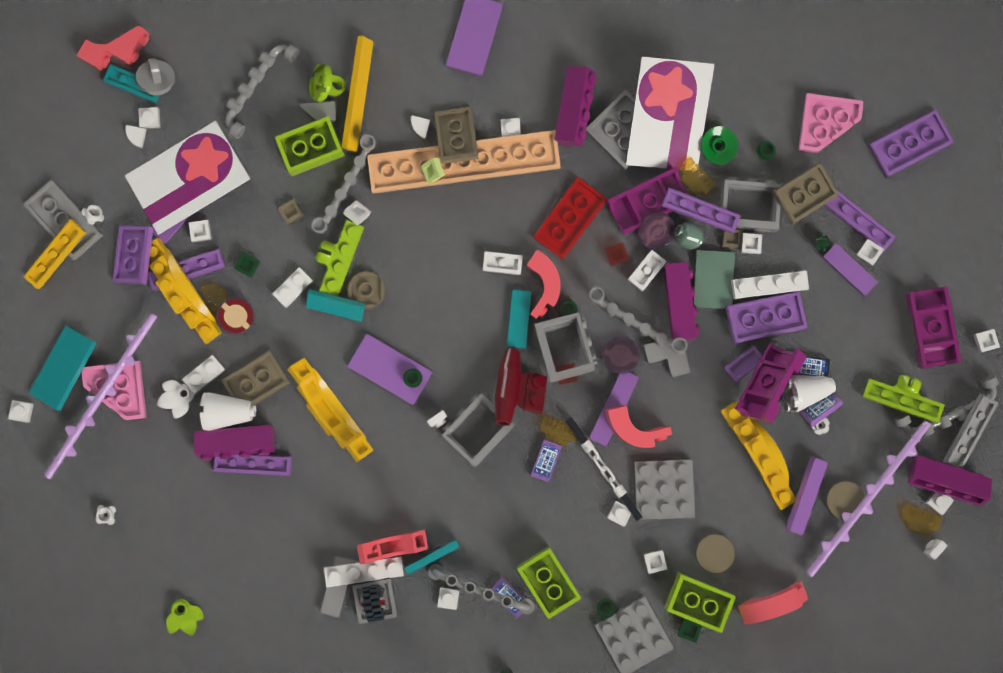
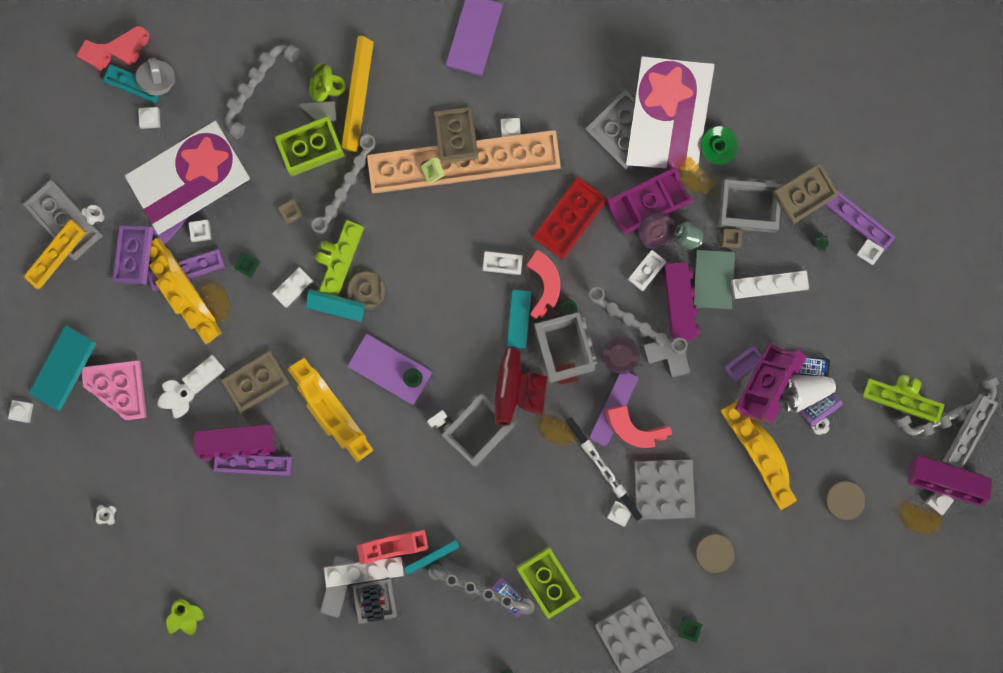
lavender plant [44,313,157,479] -> none
white tile [126,125,146,148] -> none
white cone [200,392,256,431] -> none
tile [216,297,255,335] -> none
white plate [343,200,371,225] -> none
white tile [411,115,430,139] -> none
white plate [437,587,460,610] -> none
tile [530,440,562,482] -> none
magenta brick [555,66,596,146] -> none
dark green plate [597,598,616,618] -> none
clear red plate [604,242,629,267] -> none
white plate [643,550,667,574] -> none
medium lavender tile [661,188,741,234] -> none
lime brick [664,572,736,633] -> none
medium lavender tile [725,291,808,344] -> none
coral arch [738,581,809,624] -> none
white plate [741,233,762,254] -> none
dark green plate [756,141,776,160] -> none
medium lavender tile [785,456,828,535] -> none
bright pink plate [798,93,864,153] -> none
lavender plant [806,420,931,577] -> none
medium lavender tile [822,243,878,297] -> none
medium lavender tile [868,109,954,178] -> none
magenta piece [905,286,962,369] -> none
white plate [923,539,948,560] -> none
white plate [973,329,1000,353] -> none

